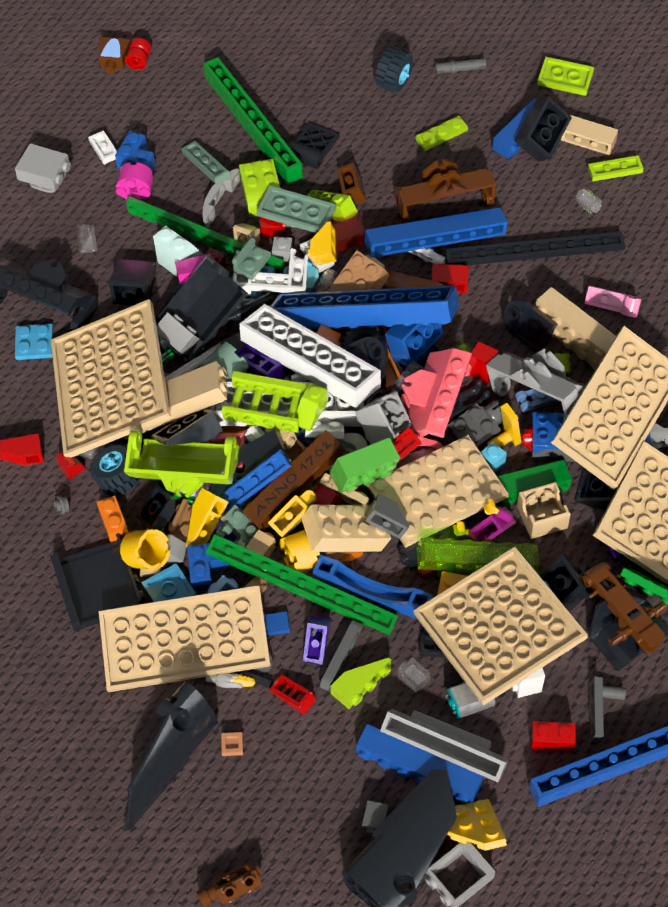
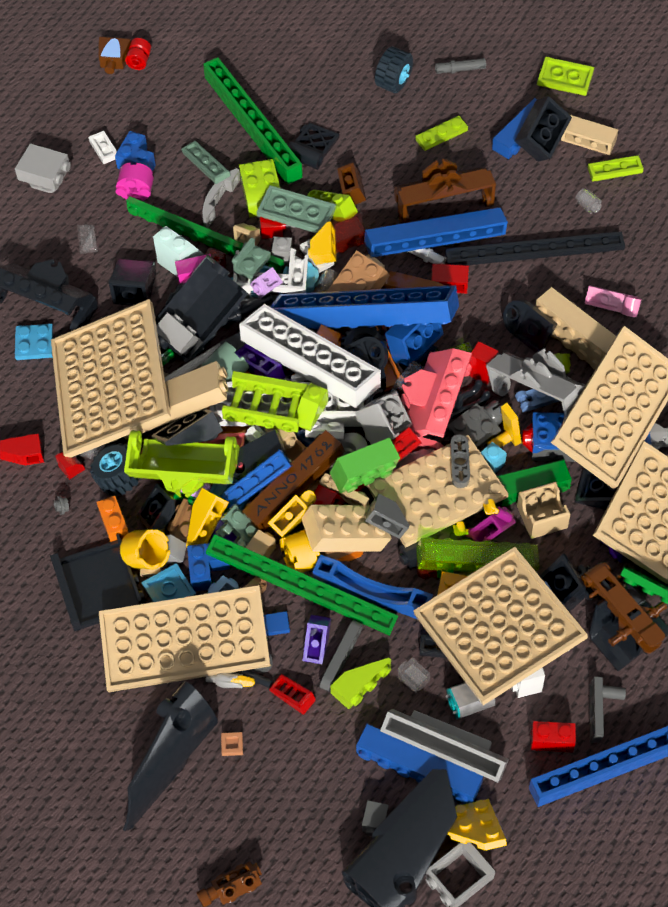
none -> lavender bracket [250,267,283,298]
none -> dark grey beam [450,434,470,488]

